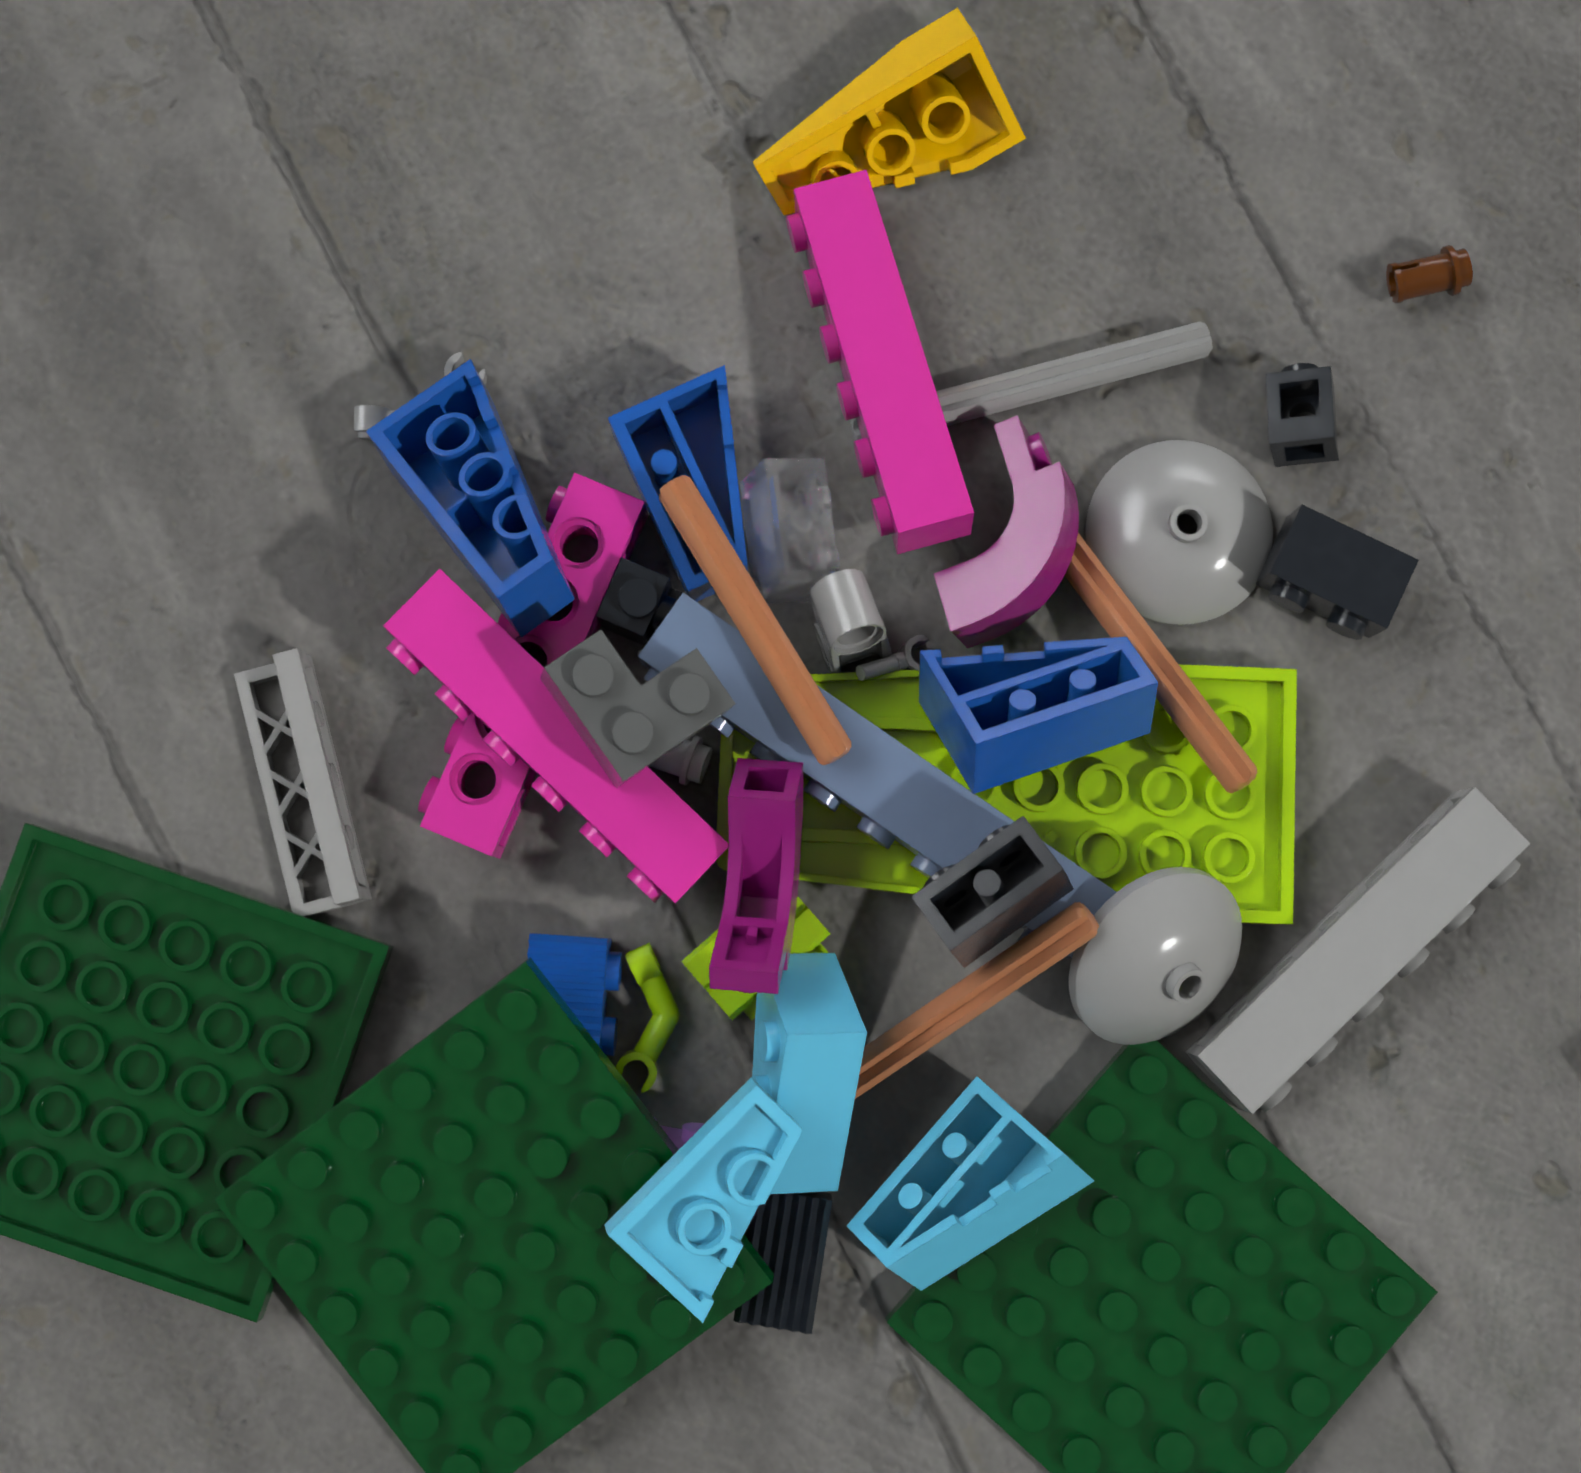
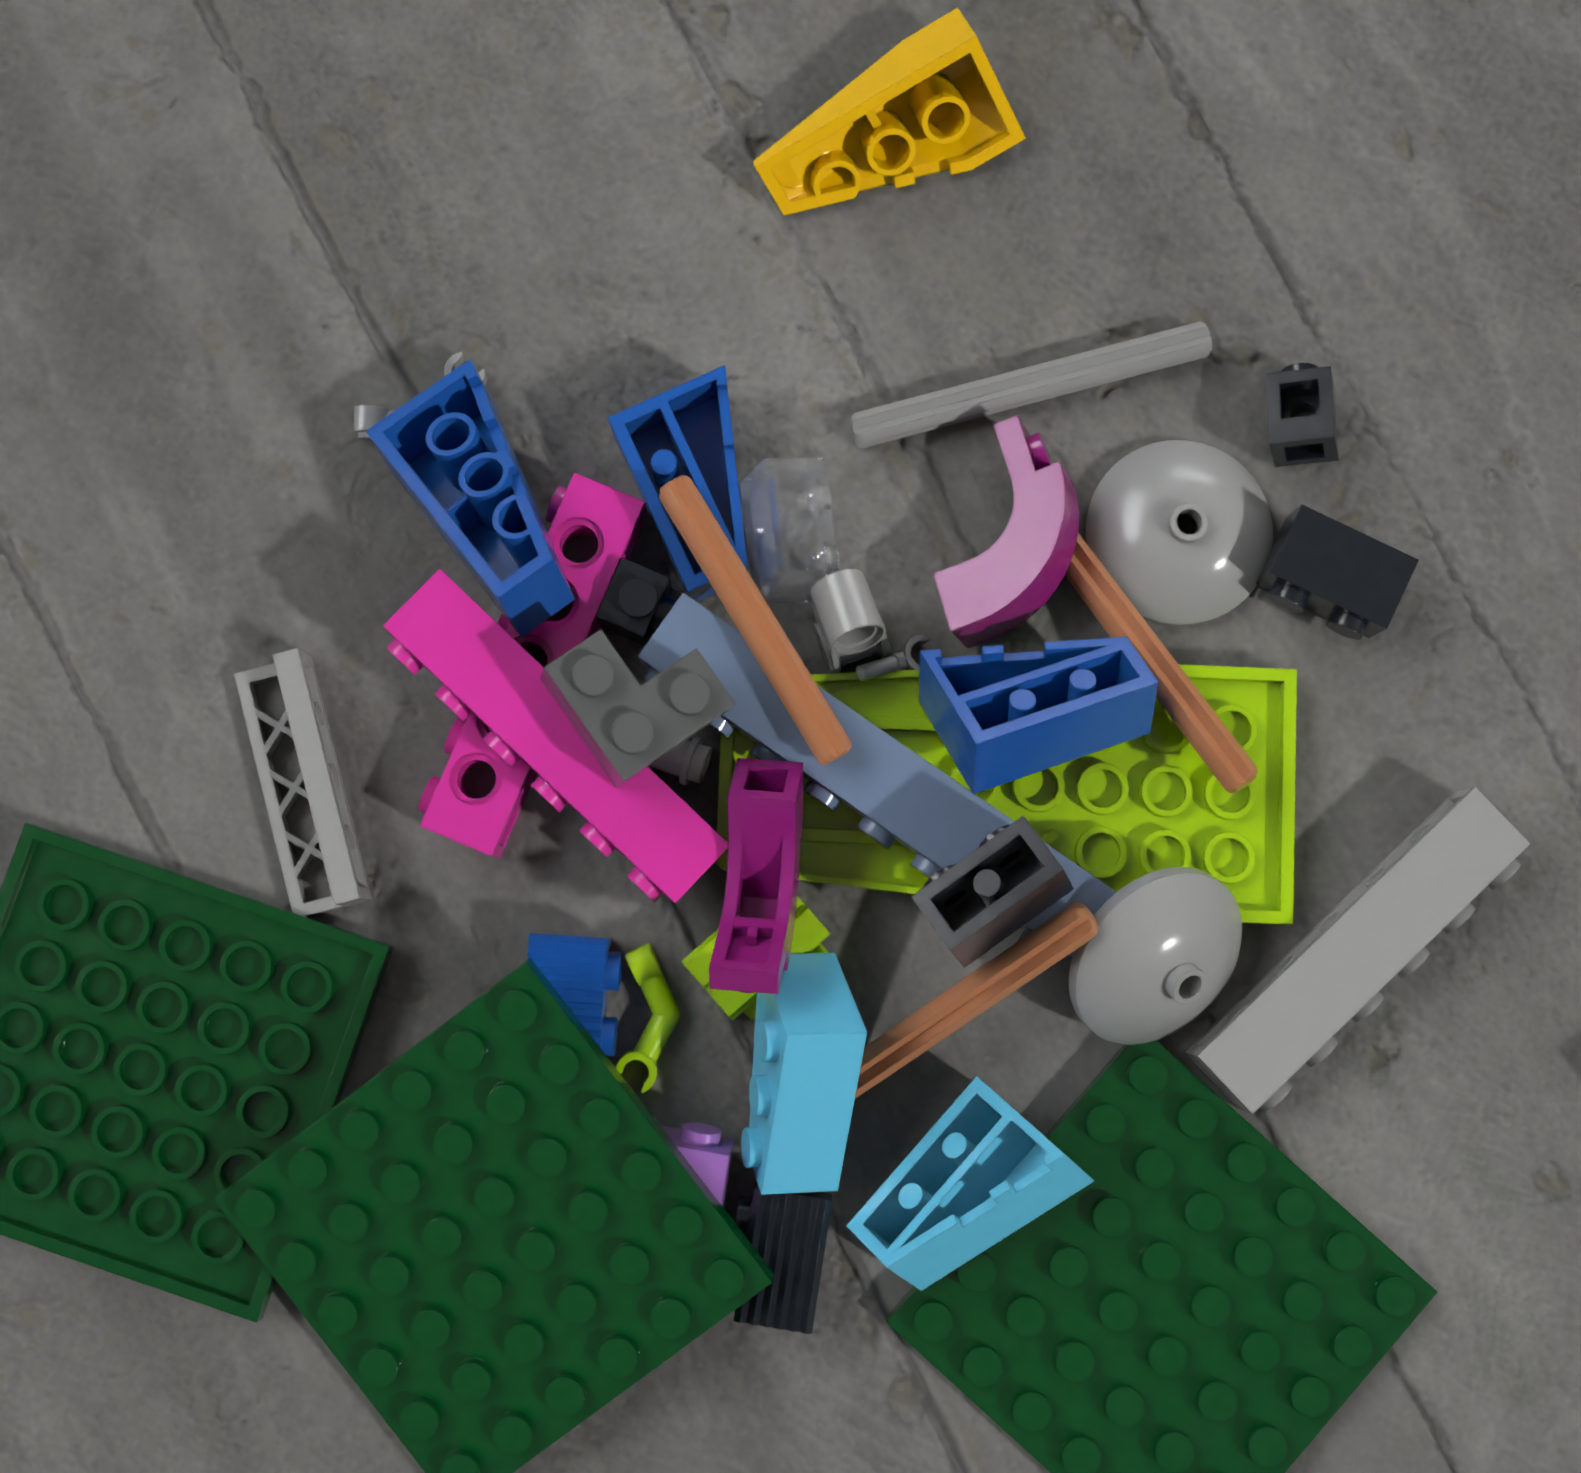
medium azure wing [604,1078,803,1323] -> none
dark pink brick [786,170,974,554] -> none
reddish brown pin [1386,245,1473,304] -> none

